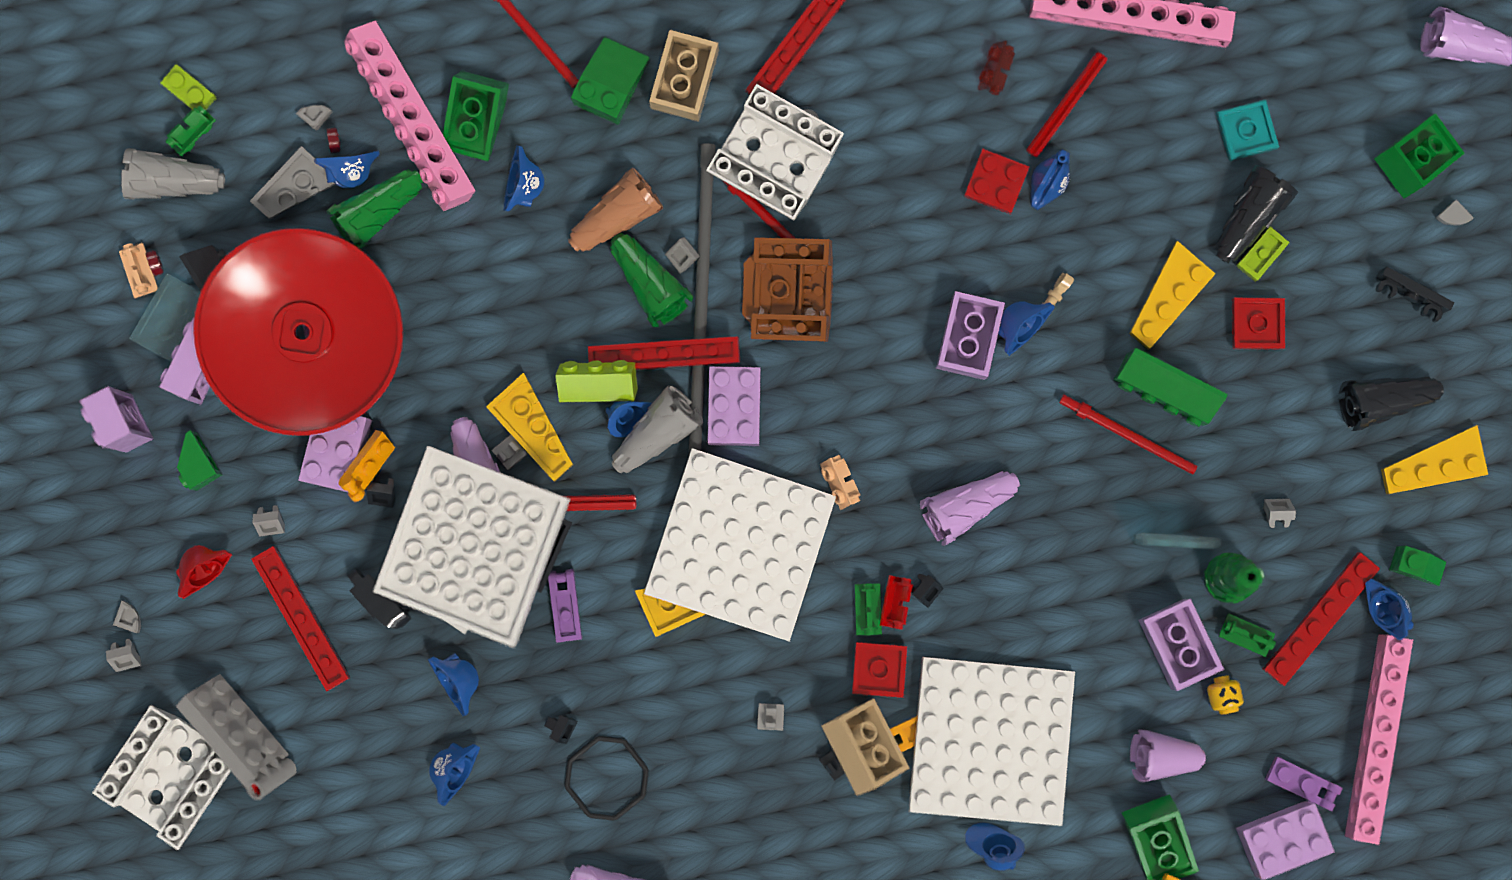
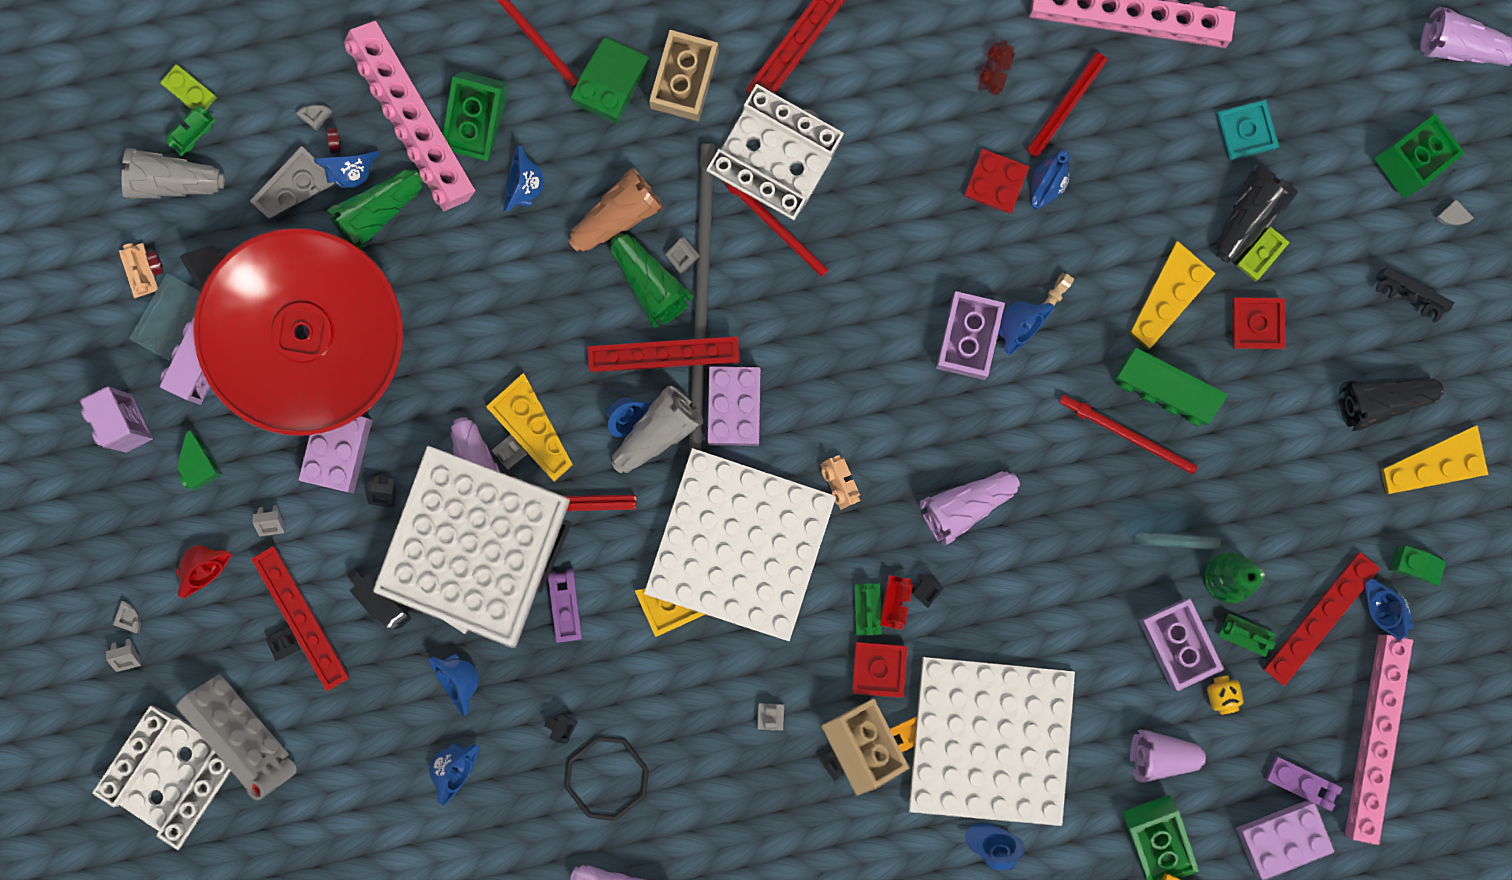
light orange plate [338,430,395,502] -> none
lime brick [556,360,638,402] -> none
dark orange slope [742,238,833,342] -> none
light grey tile [1264,499,1296,528] -> none
none -> black tile [265,627,301,661]

